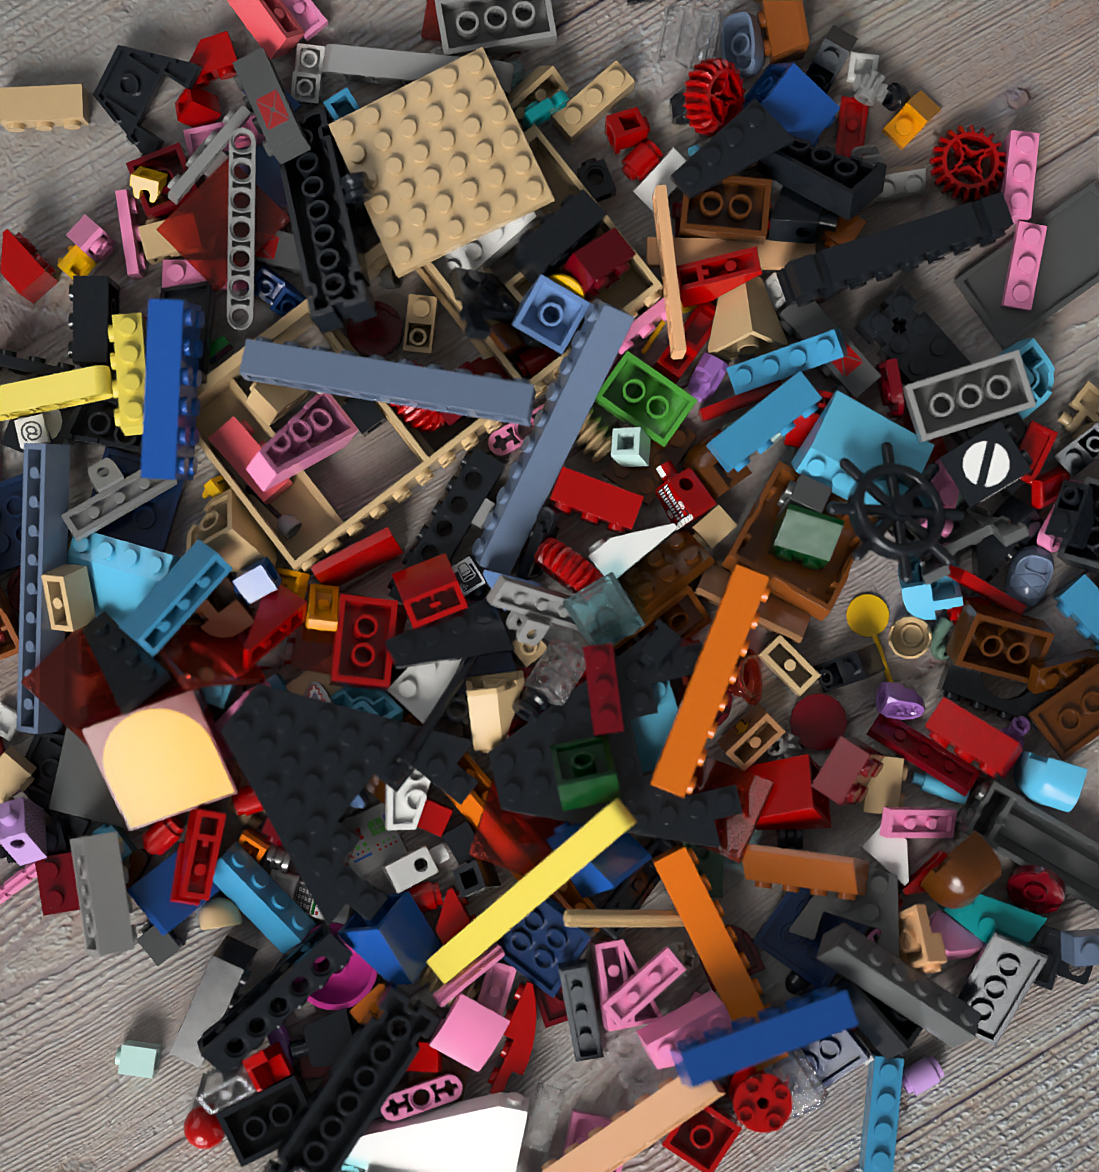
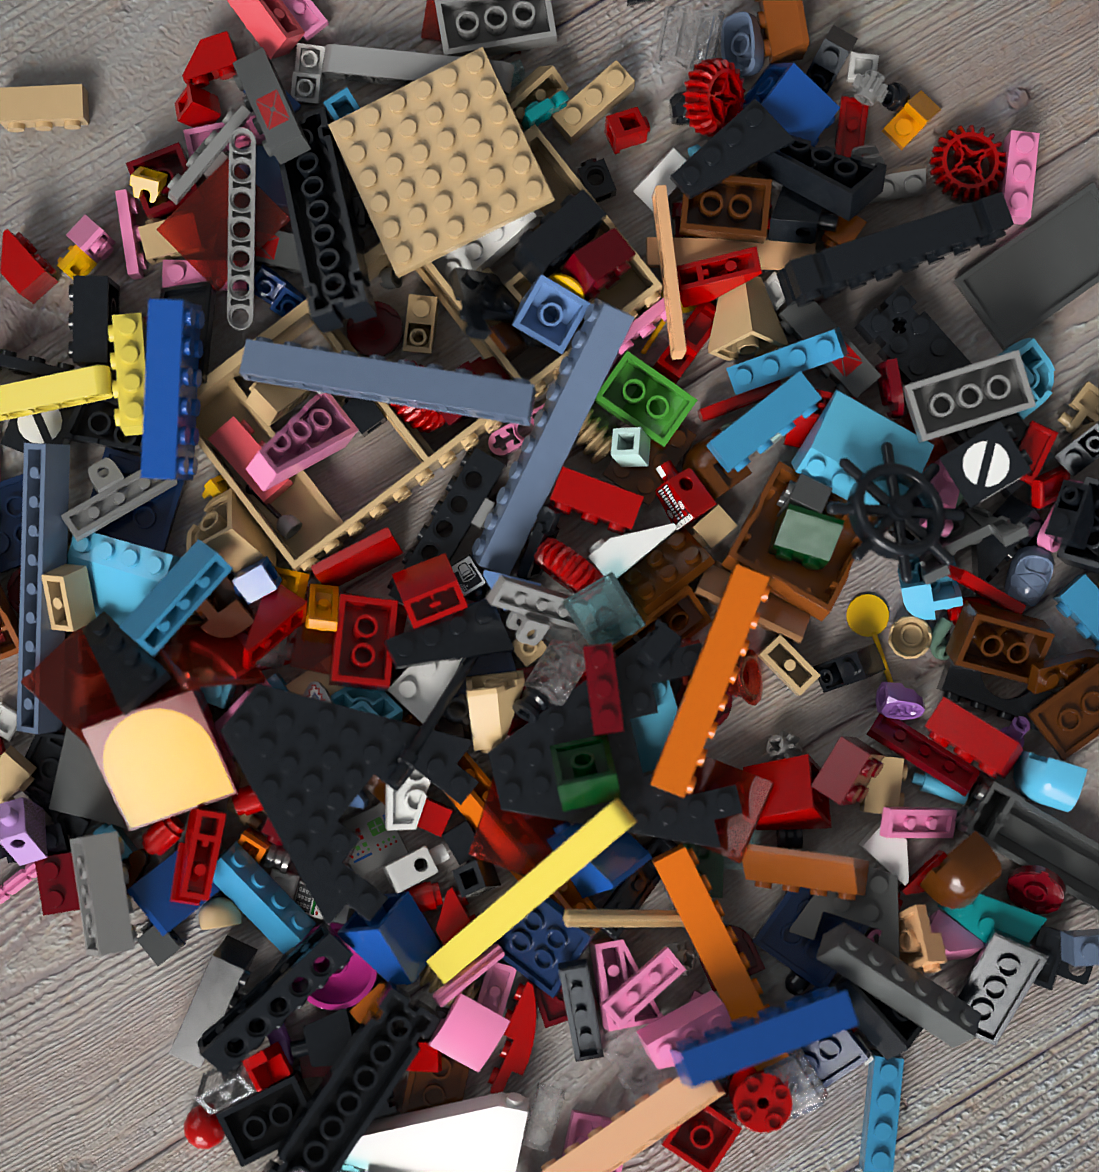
white tile [14,414,51,449] -> none
black wing [93,45,203,156] -> none
light aqua brick [115,1040,162,1078] -> none
green tile [209,336,233,365] -> none
black wheel [339,172,374,205] -> none
bright pink beam [380,1073,462,1121] -> none
red brick [514,346,558,379] -> none
red brick [621,139,663,182] -> none
medium lavender rock [688,352,729,402] -> none
medium nougat brick [716,702,786,771] -> none
dark red tile [789,693,847,751] -> none
lavender brick [902,1056,945,1096] -> none
bright pink plate [1001,221,1047,311] -> none

